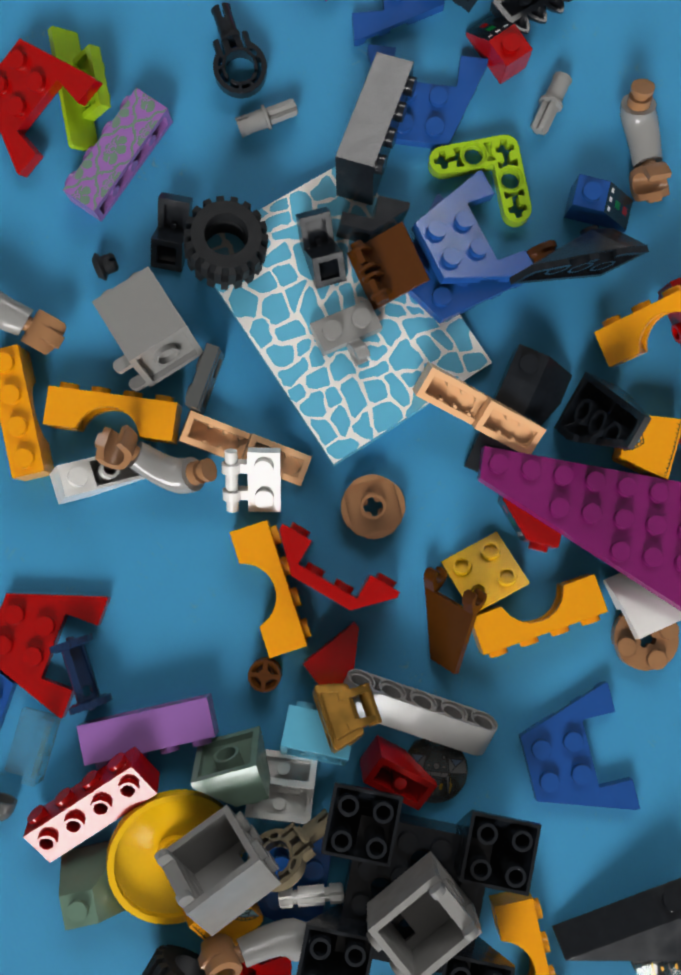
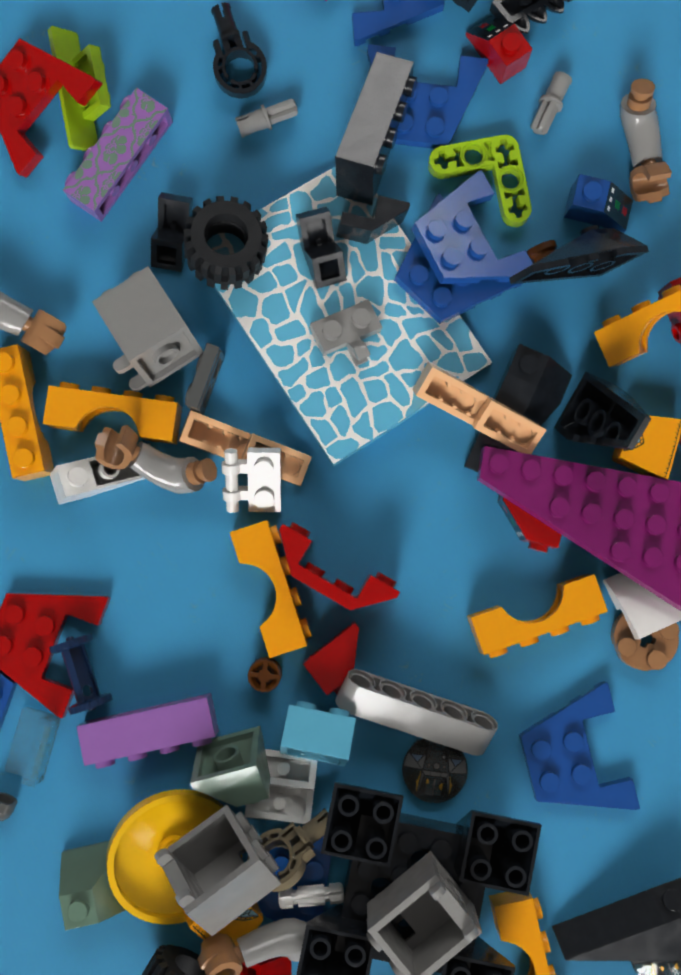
red brick [23,746,160,863] -> none
black piece [92,253,119,281] -> none
pearl gold piece [312,683,382,753] -> none
medium nougat plate [341,474,406,539] -> none
reddish brown hinge [347,221,430,310] -> none
red slope [359,735,437,811] -> none
reddish brown flag [424,567,487,674] -> none
yellow hinge [441,531,530,611] -> none

